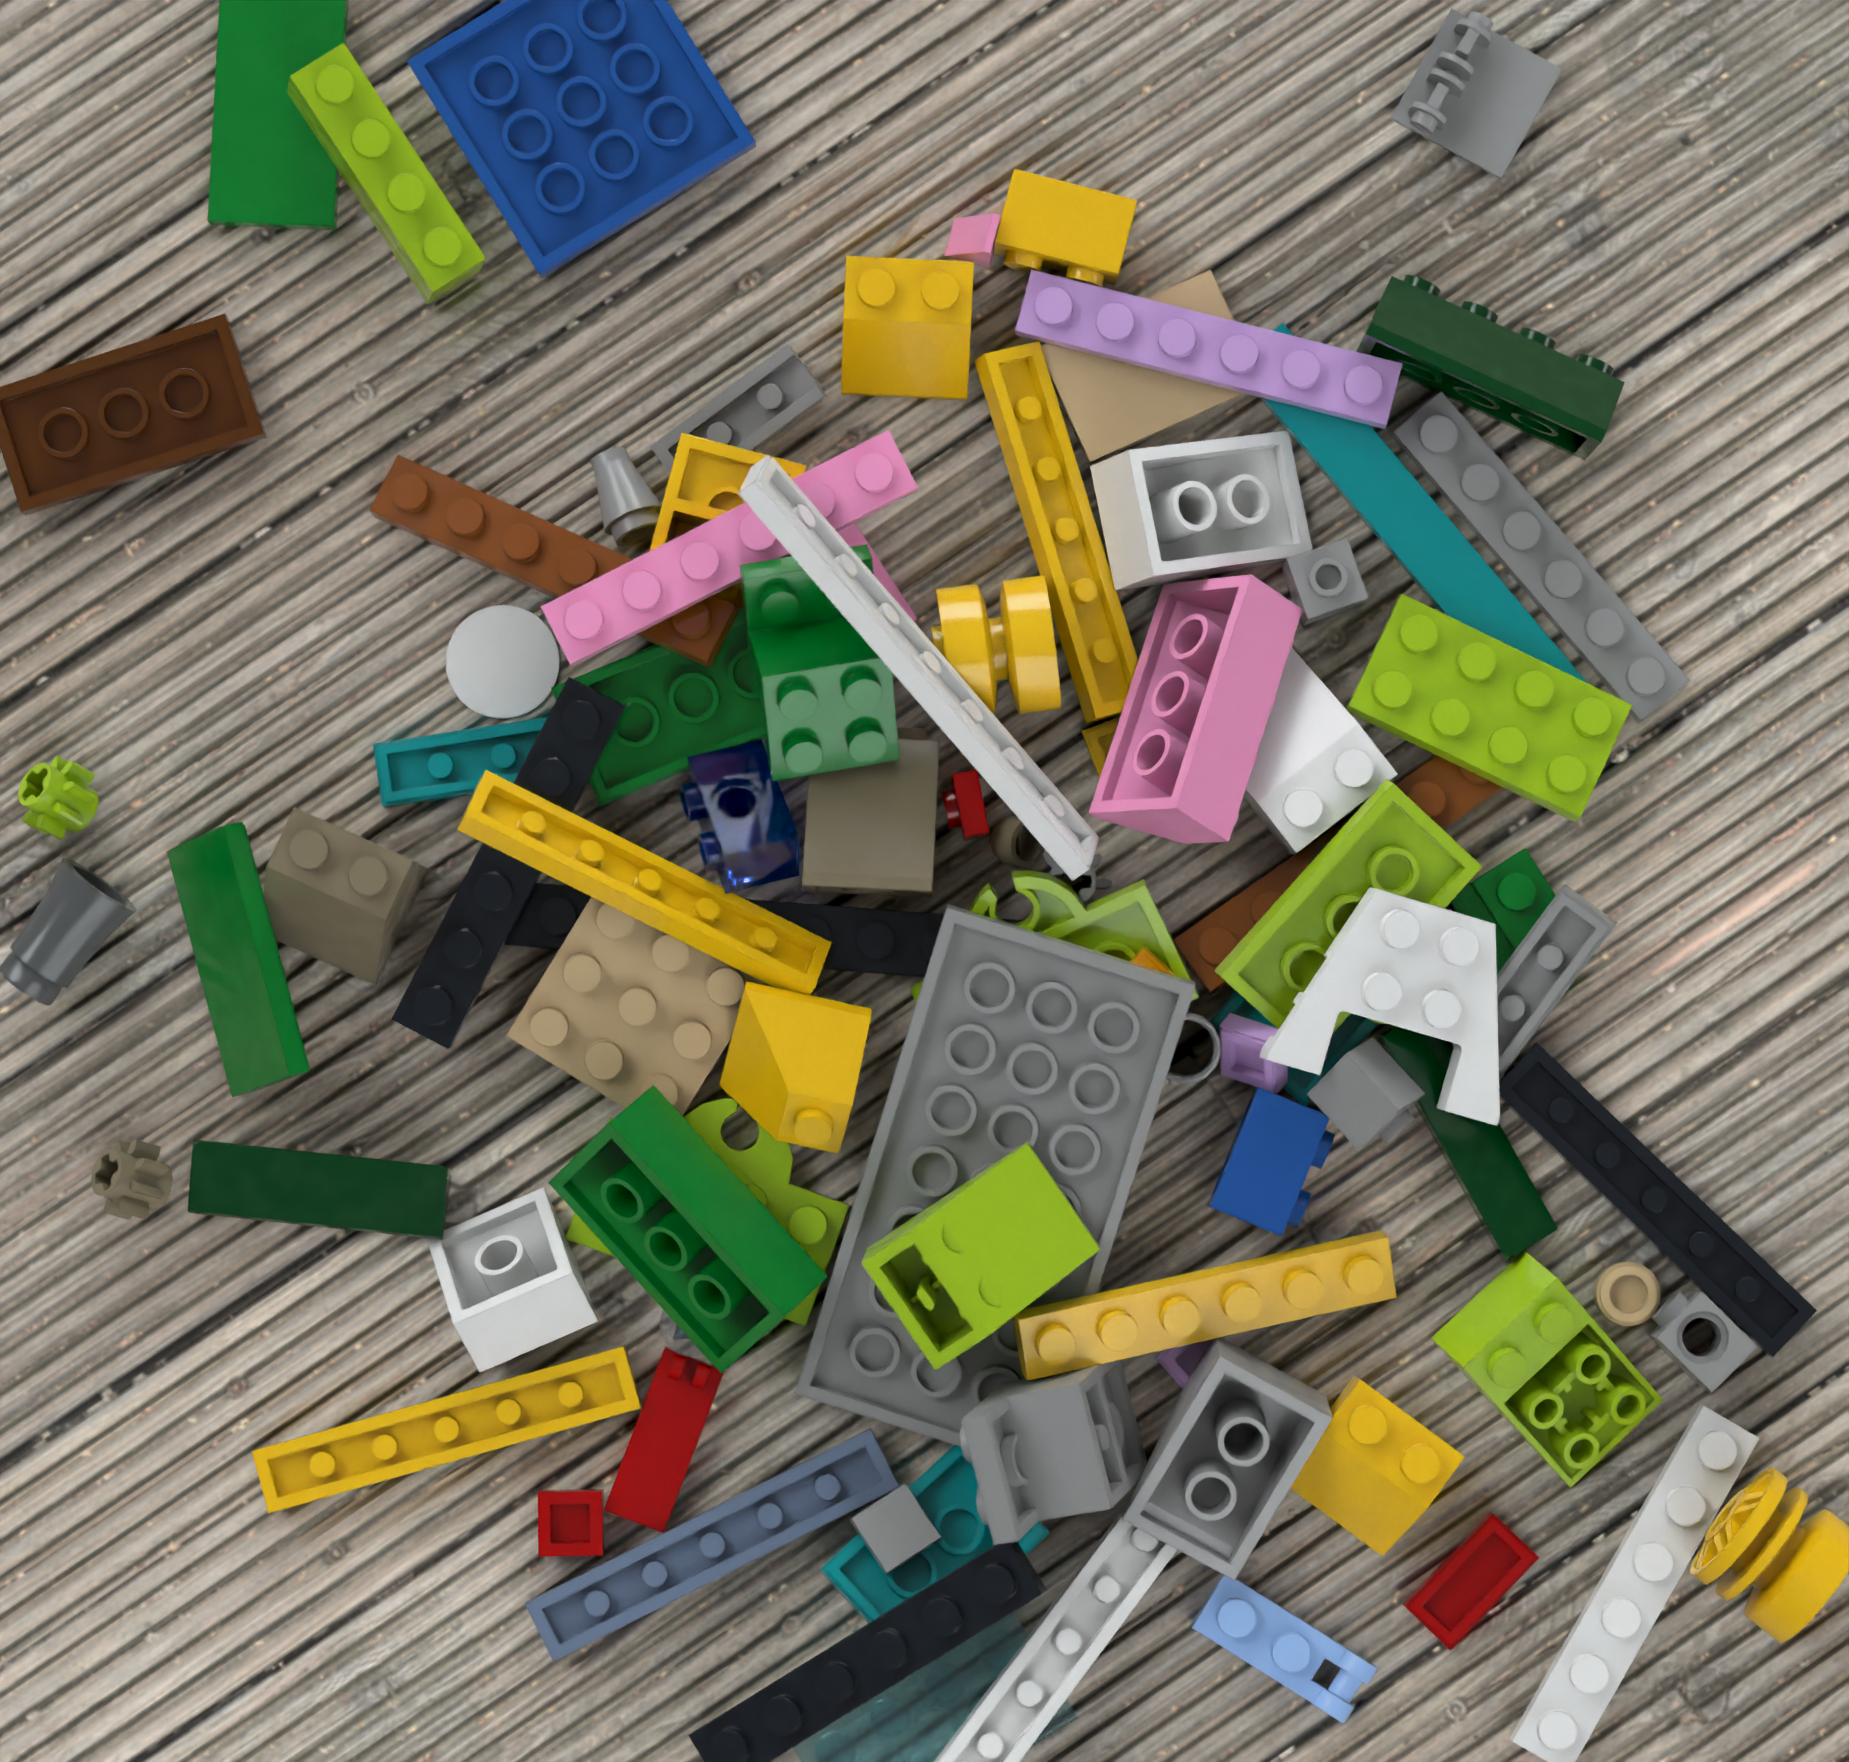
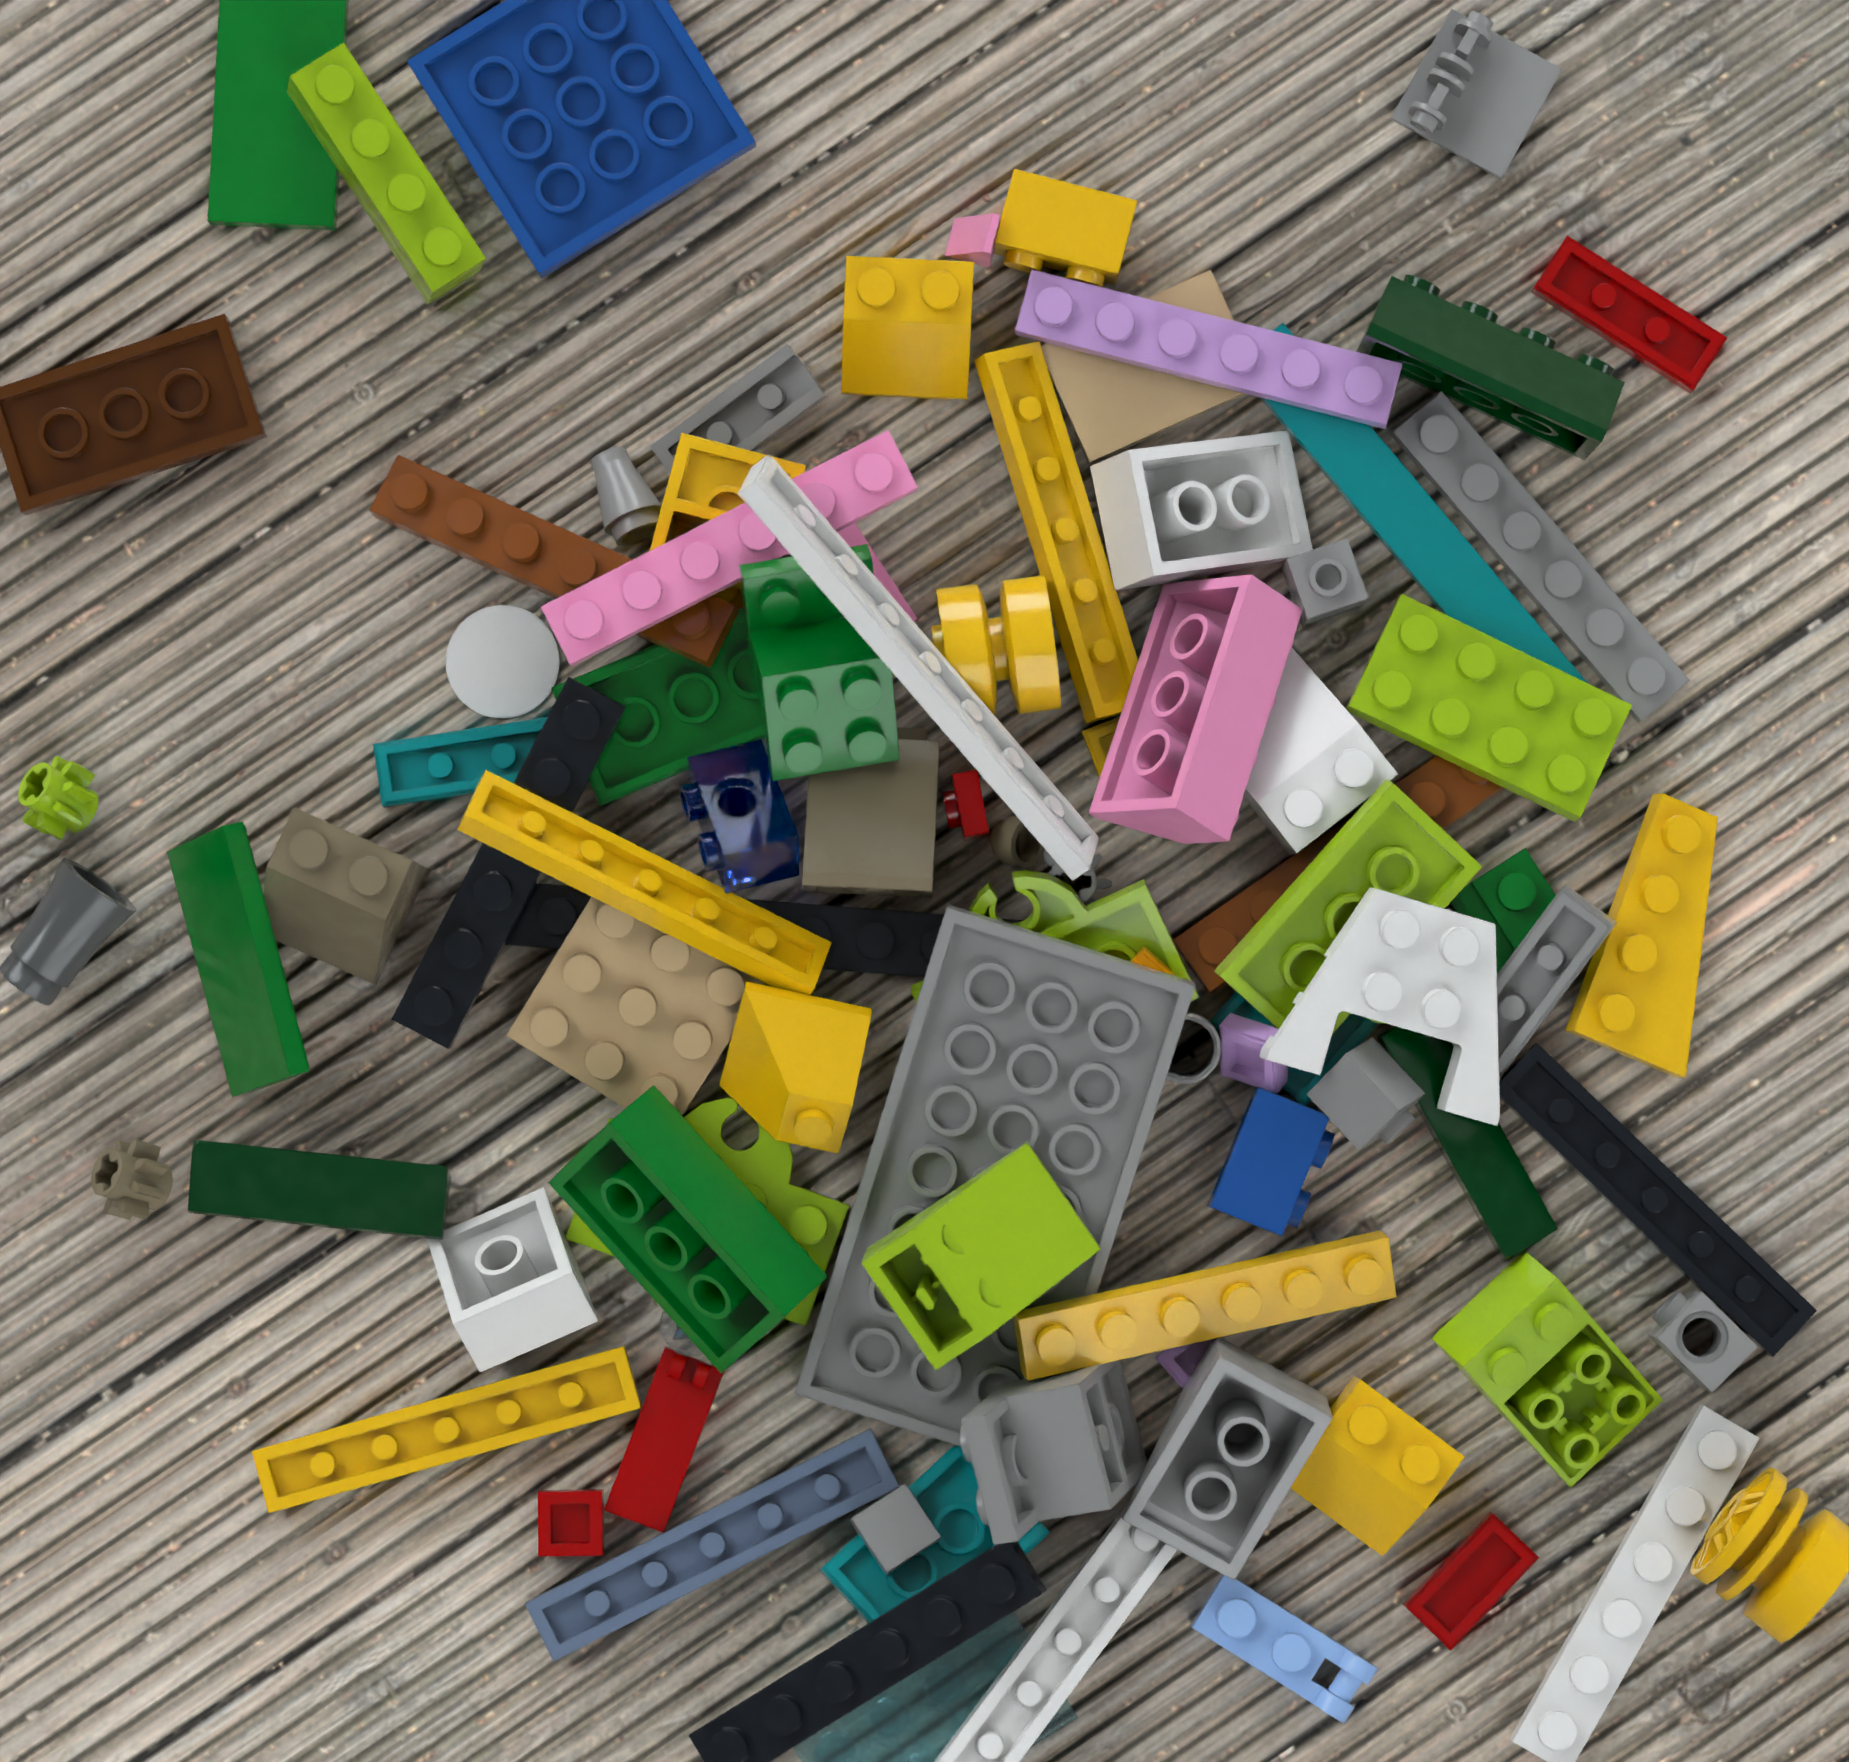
tan tile [1593,1261,1661,1326] -> none
none -> red tile [1531,236,1727,394]
none -> yellow wing [1565,793,1718,1078]

